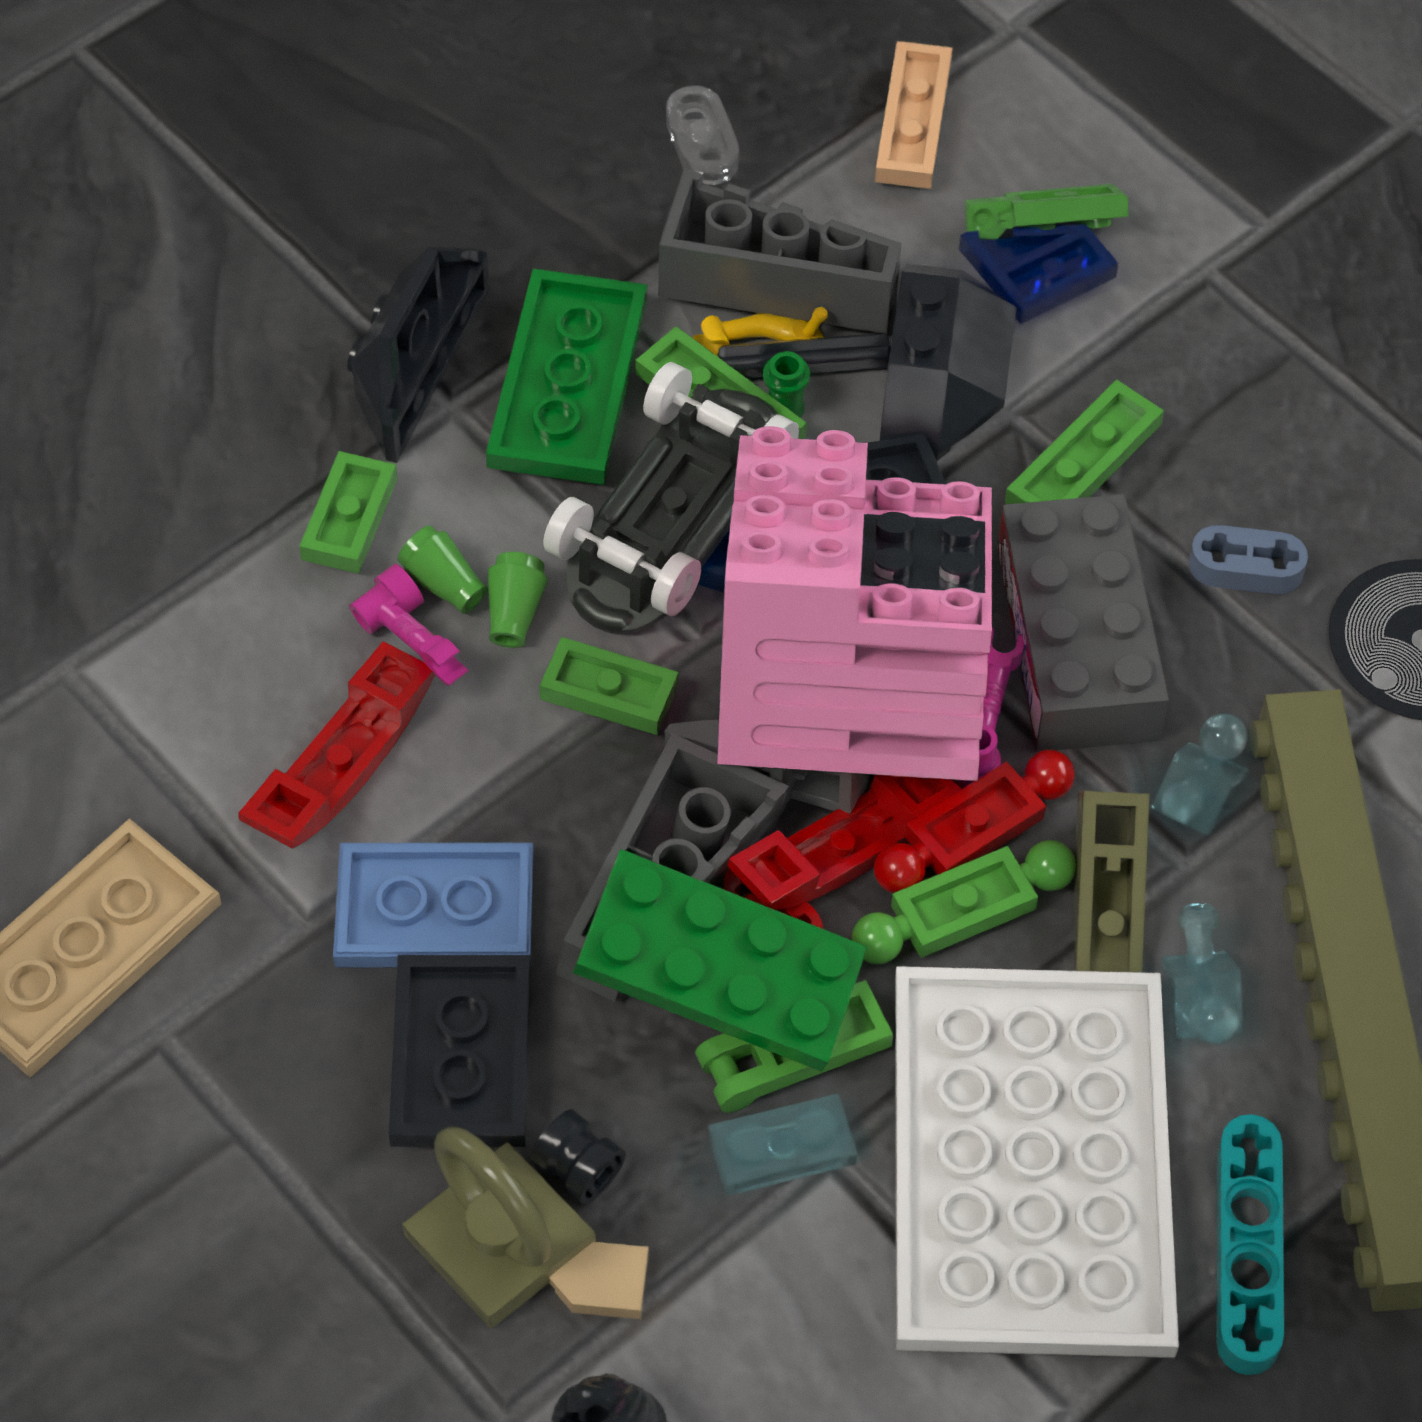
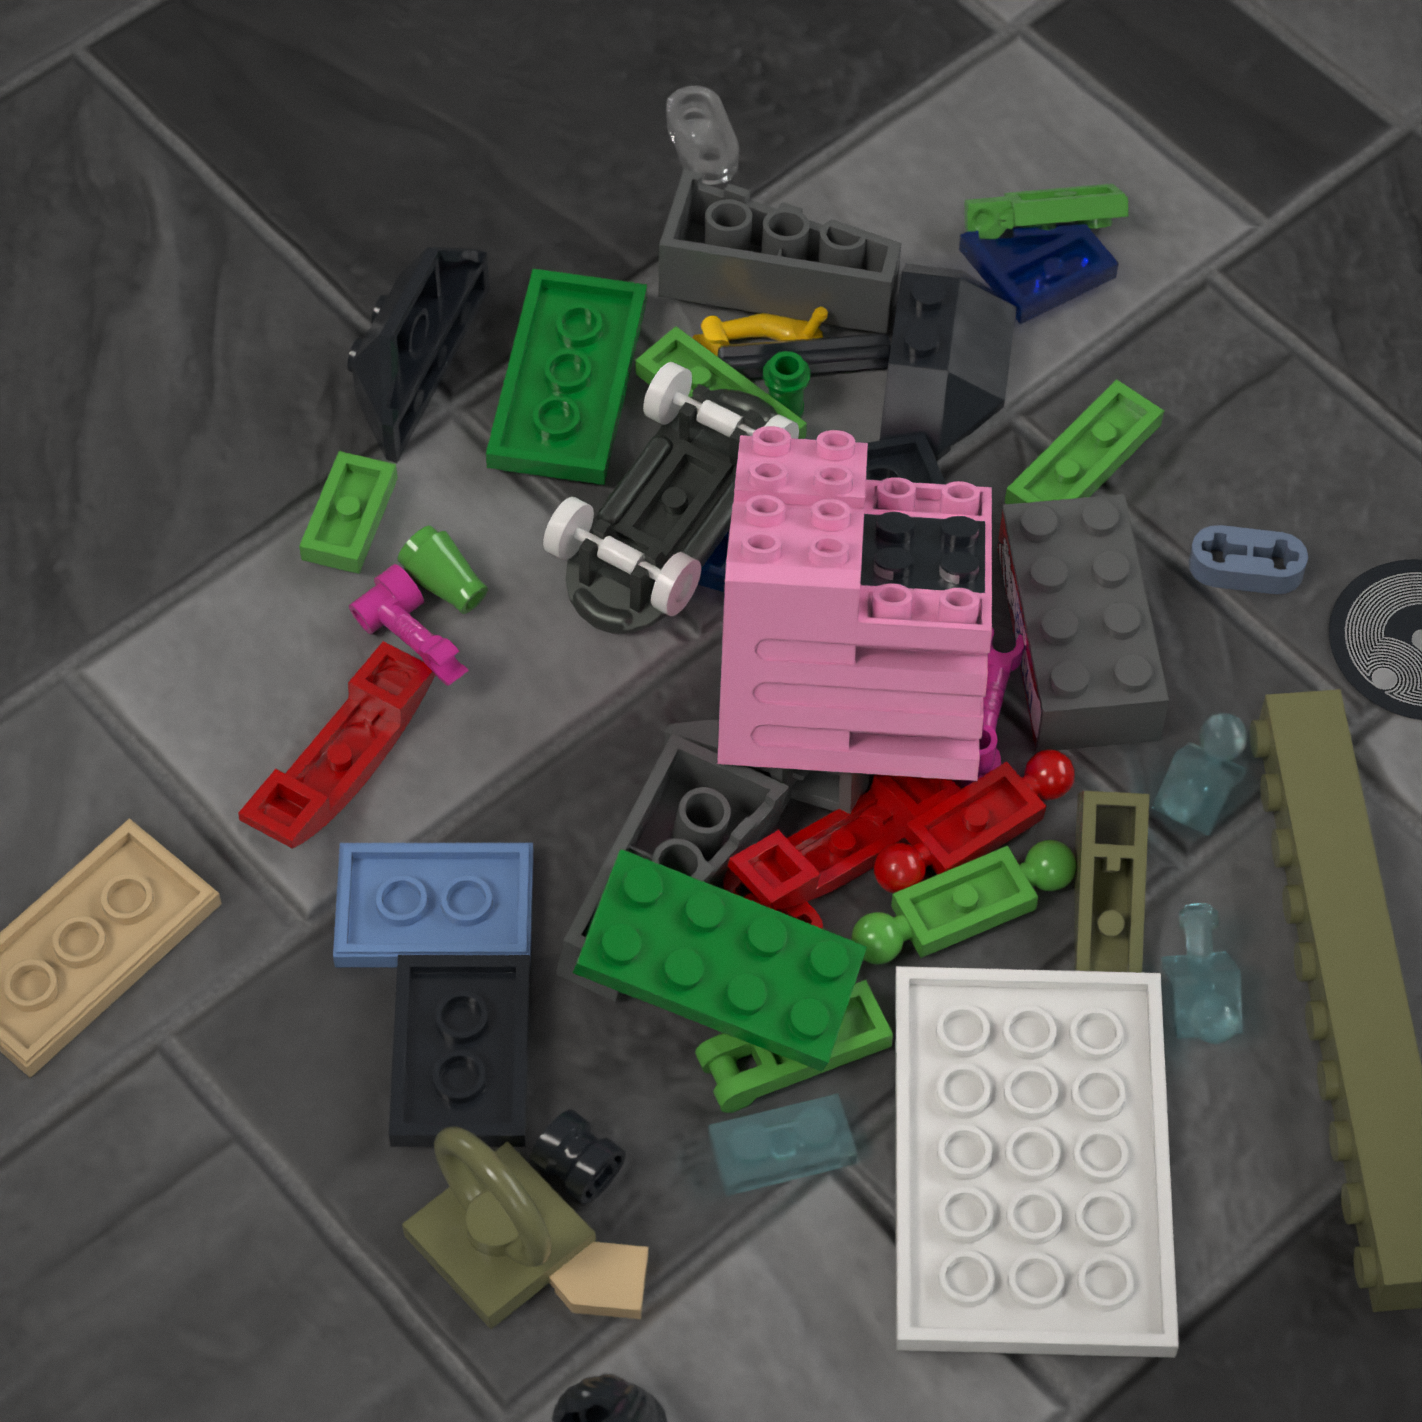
bright green cone [488,551,548,648] -> none
bright green plate [539,637,679,735] -> none
light nougat plate [875,41,952,189] -> none
teal beam [1216,1114,1284,1375] -> none

